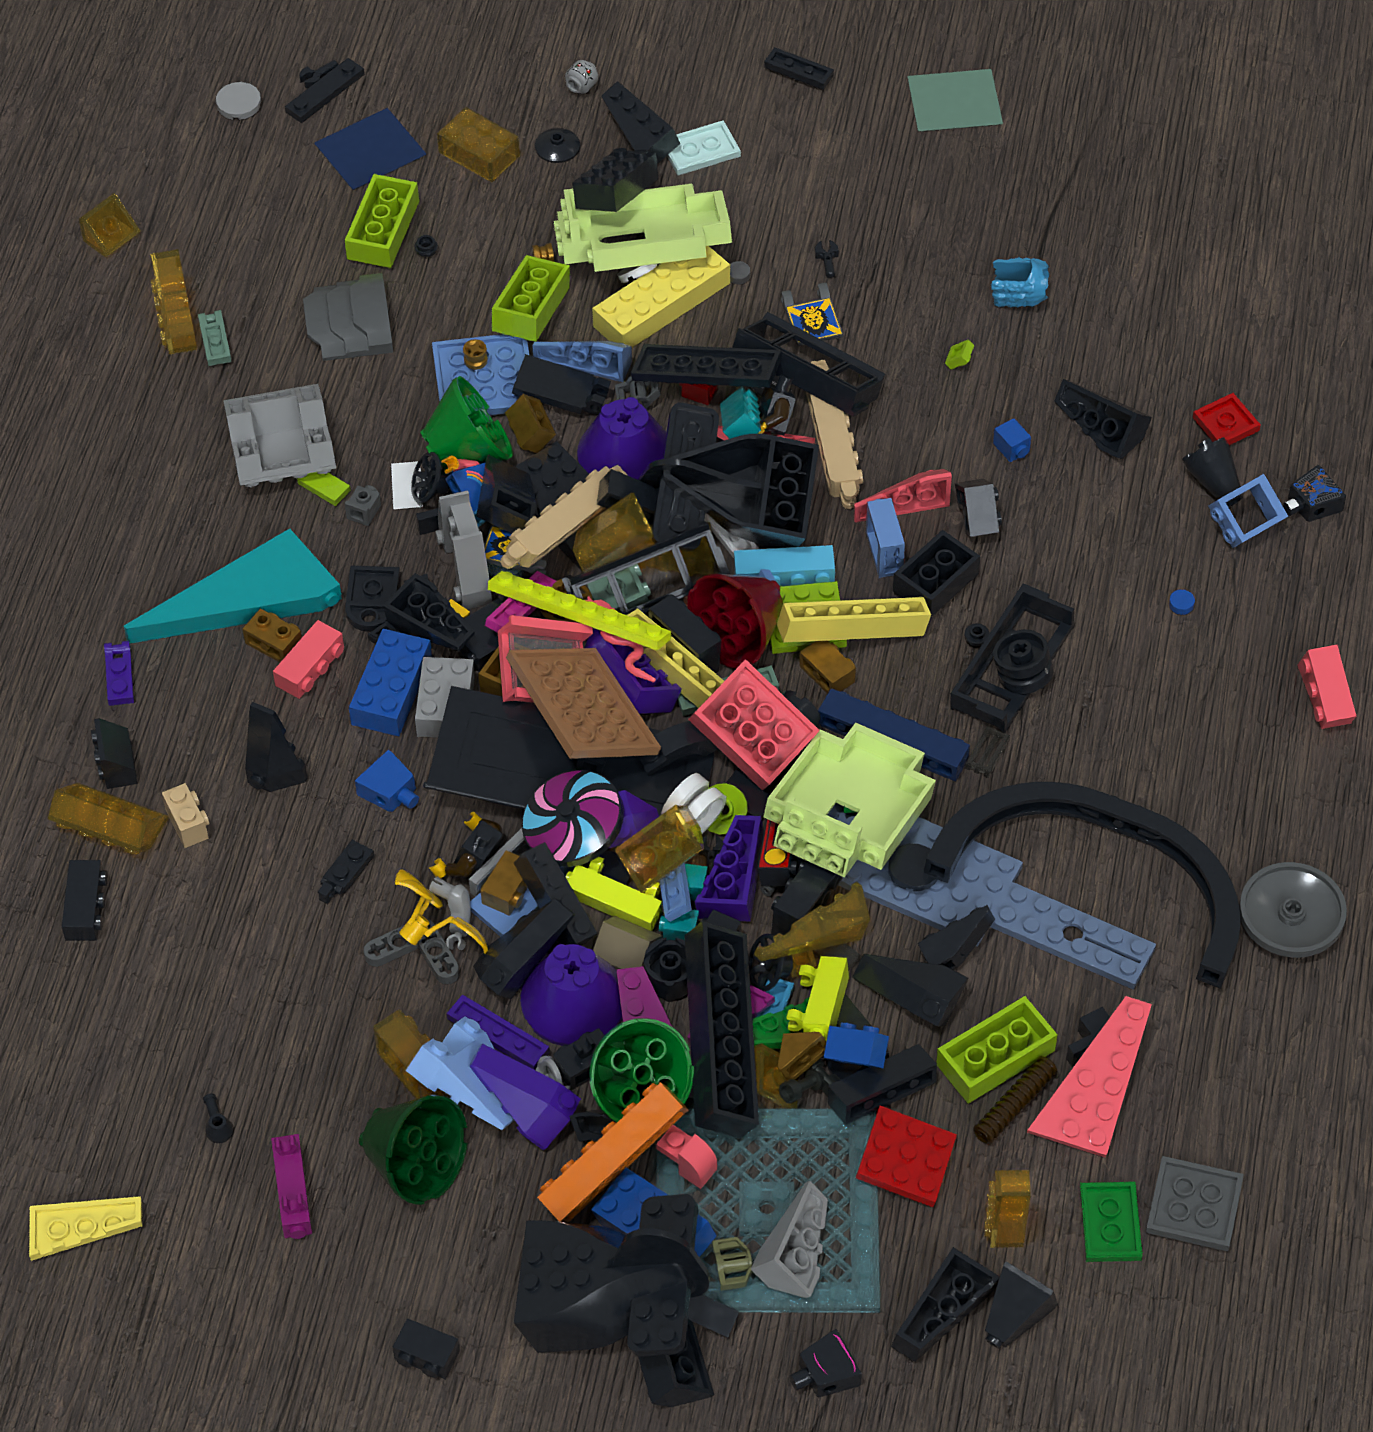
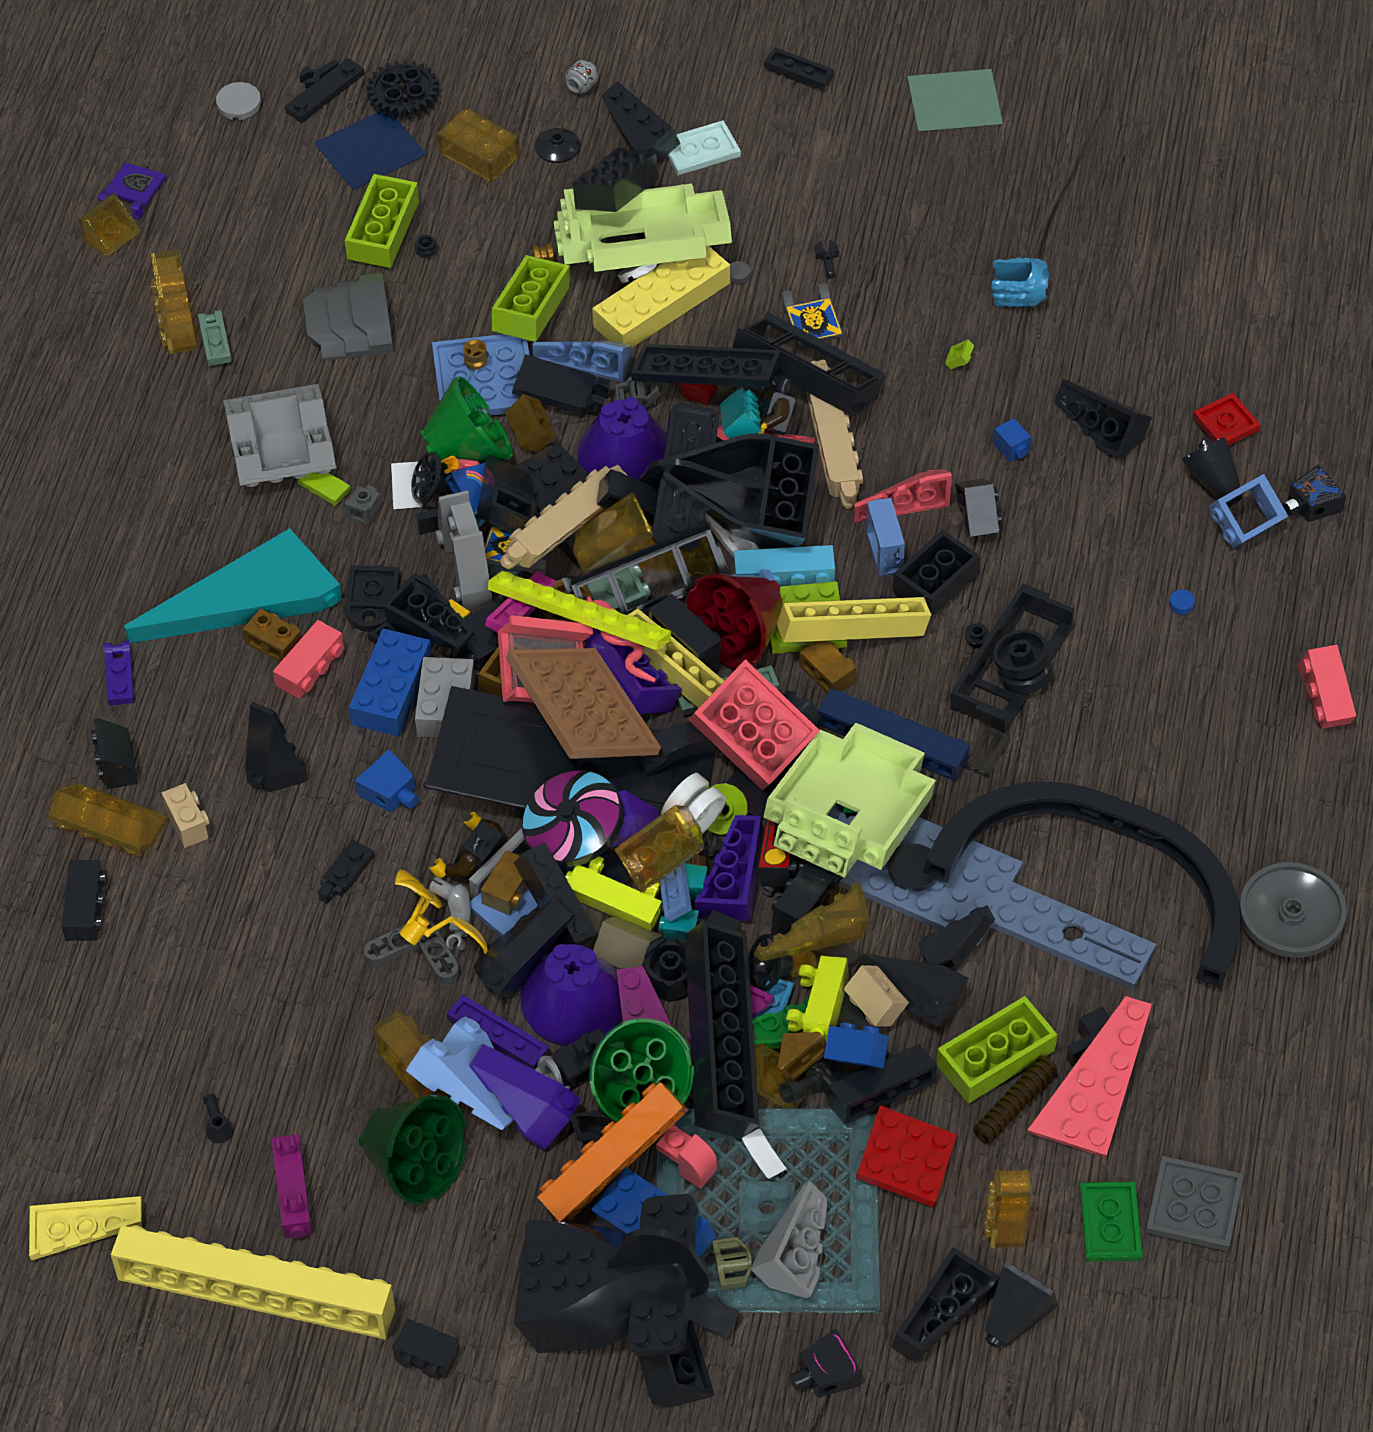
none -> dark purple flag [98,162,167,219]
none -> light yellow brick [111,1225,395,1340]
none -> black gear [366,60,440,120]
none -> white sticker [742,1129,786,1178]
none -> tan brick [844,966,909,1026]

